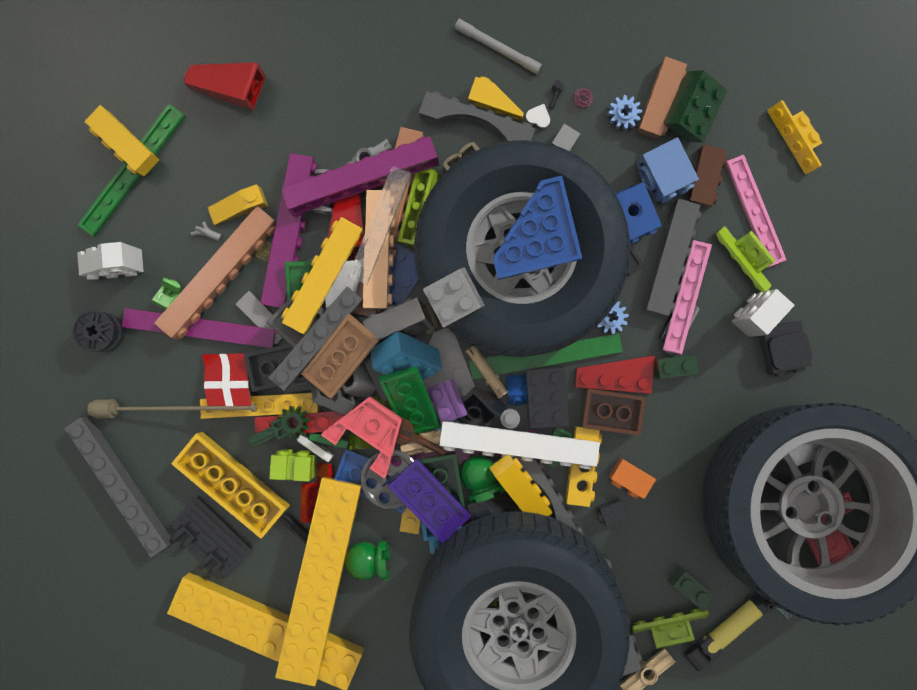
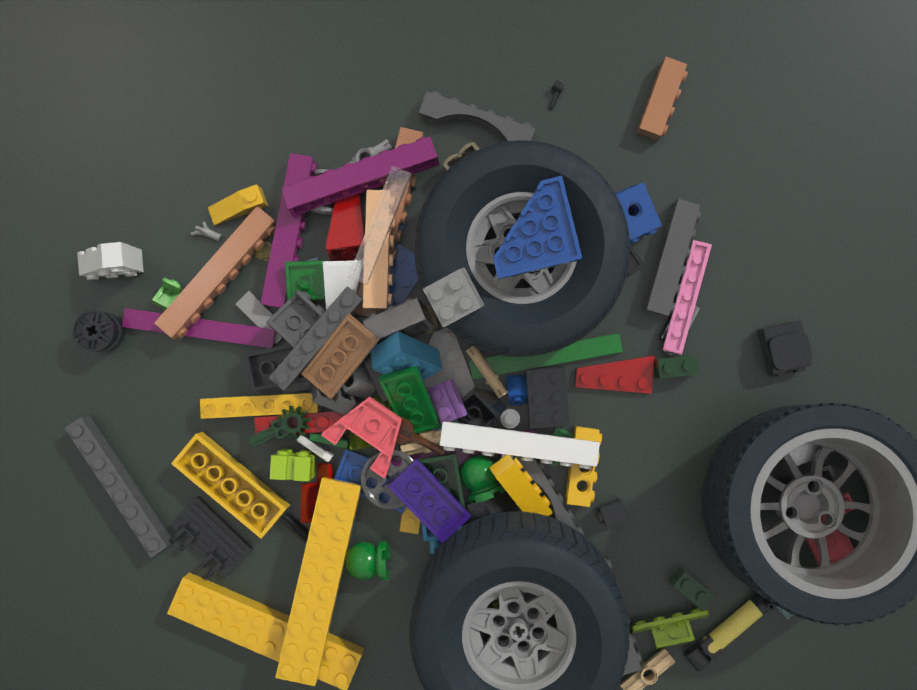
green tile [78,104,186,237] -> none
yellow brick [84,105,159,176] -> none
flag [88,353,258,419] -> none
red slope [184,62,266,111] -> none
yellow brick [281,217,363,335] -> none
lime brick [398,169,442,248] -> none
light grey piece [454,18,542,75] -> none
yellow slope [468,77,524,122] -> none
white tile [526,104,550,129] -> none
light grey brick [552,124,580,151] -> none
clear pink plate [574,88,593,107] -> none
reddish brown brick [579,388,646,436] -> none
light blue gear [597,301,629,334] -> none
light blue gear [607,95,643,131] -> none
orange brick [608,457,656,499] -> none
medium blue brick [635,137,699,204] -> none
dark green brick [663,70,727,143] -> none
reddish brown brick [686,144,727,209] -> none
lime bracket [716,226,775,292] -> none
bright pink tile [725,155,787,268] -> none
white brick [732,289,794,337] -> none
yellow bracket [767,100,822,174] -> none

